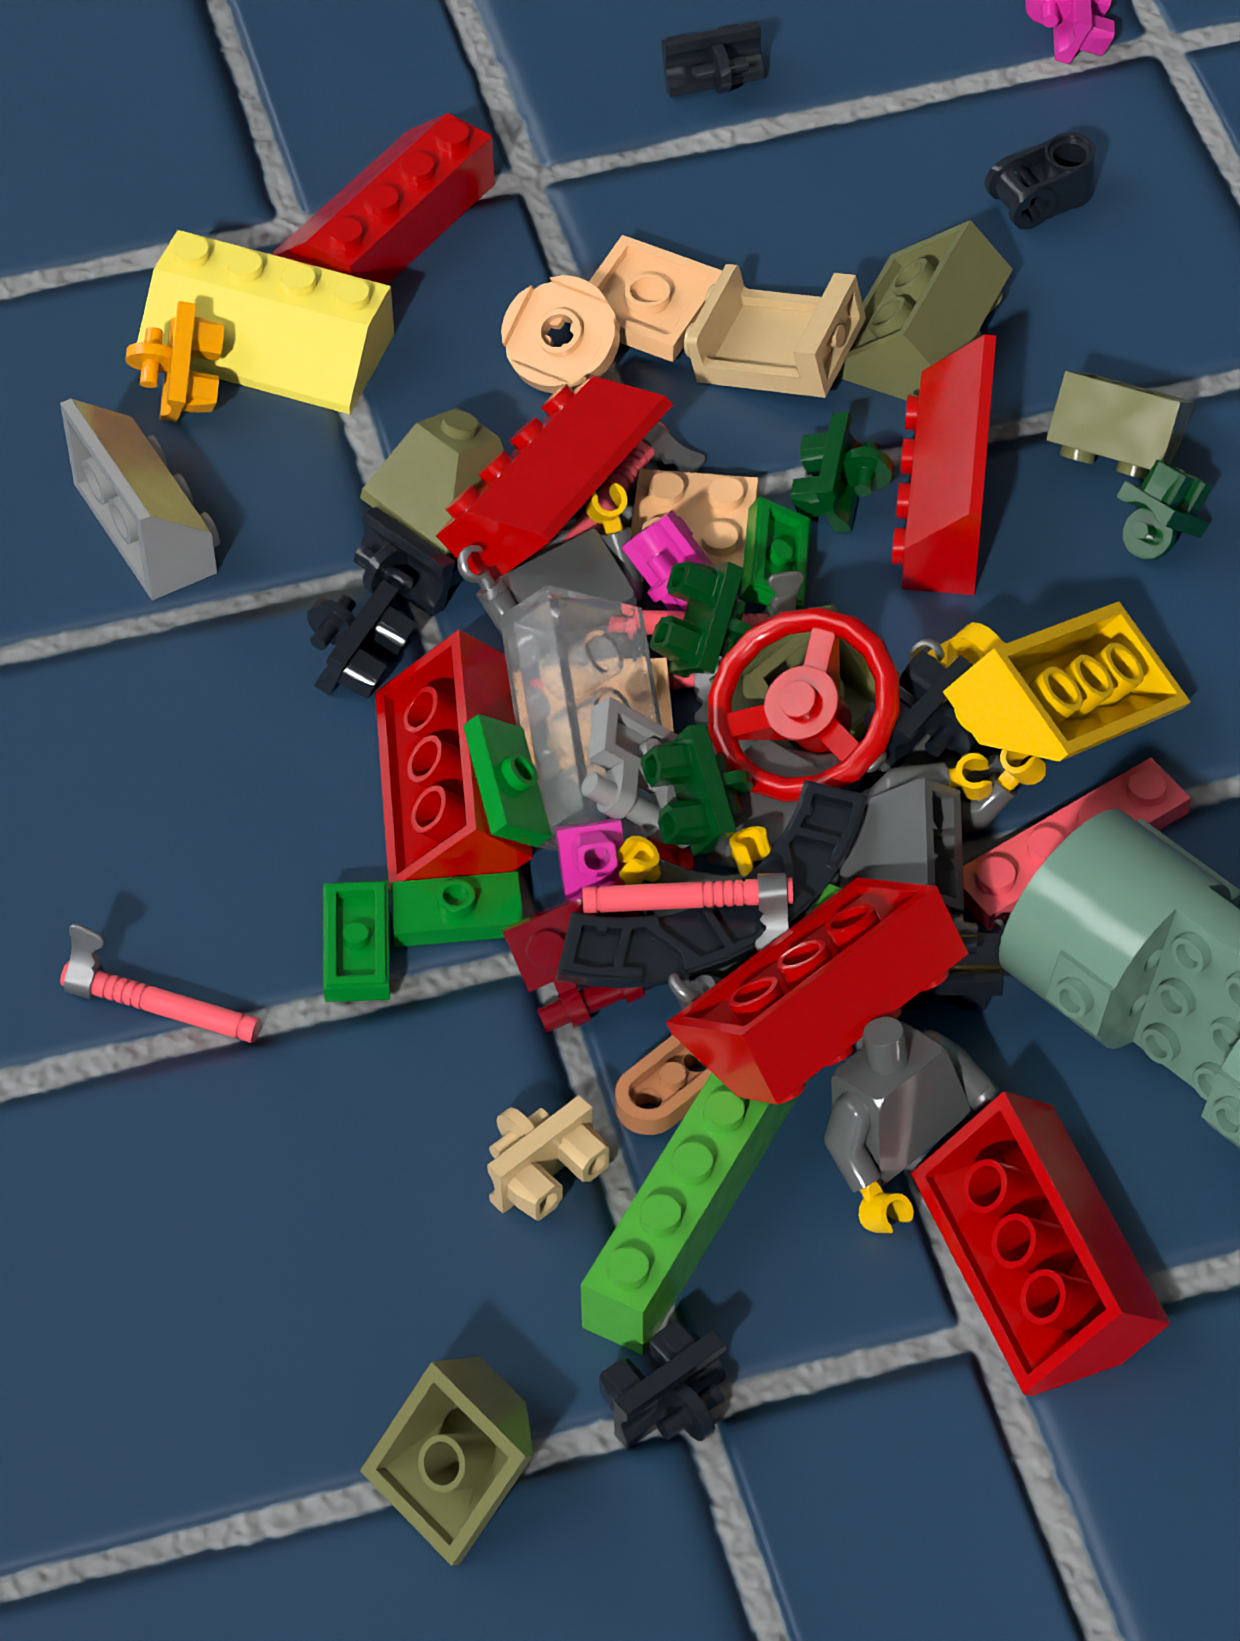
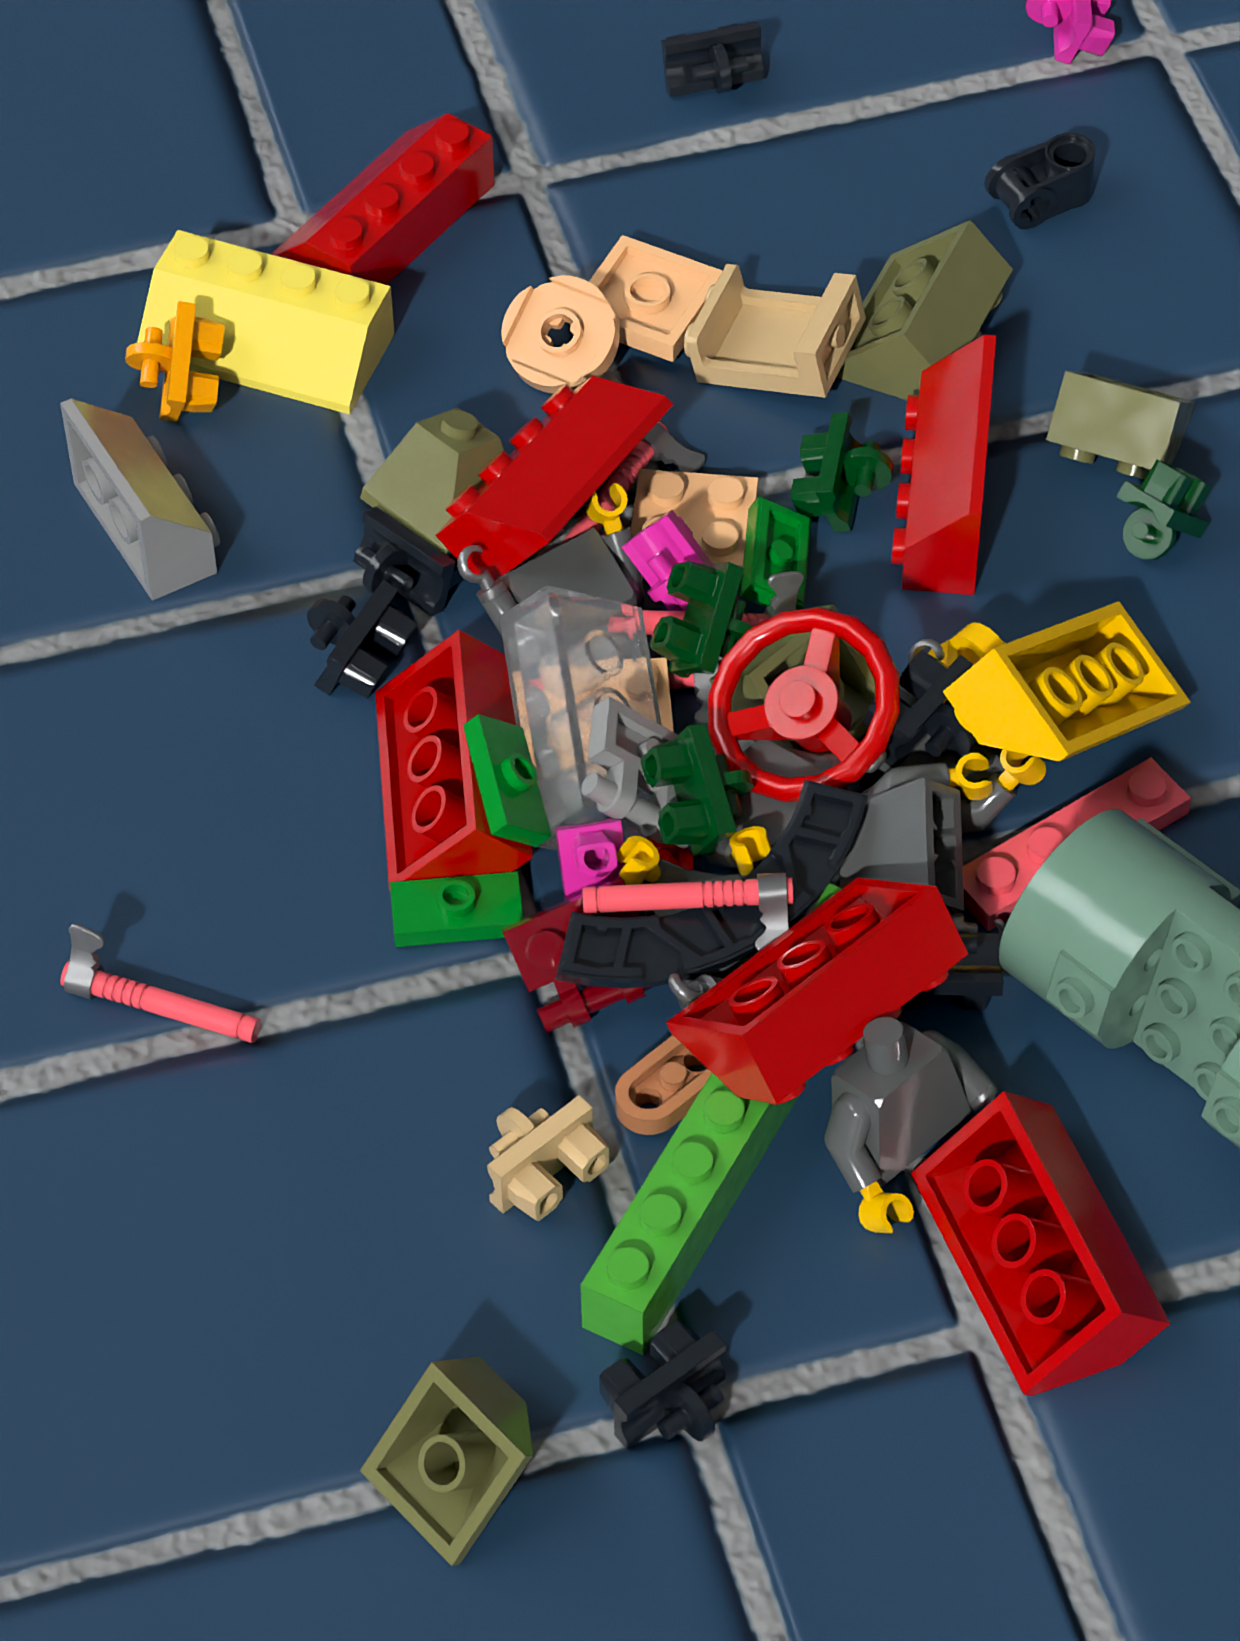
green plate [323,881,390,1002] -> none

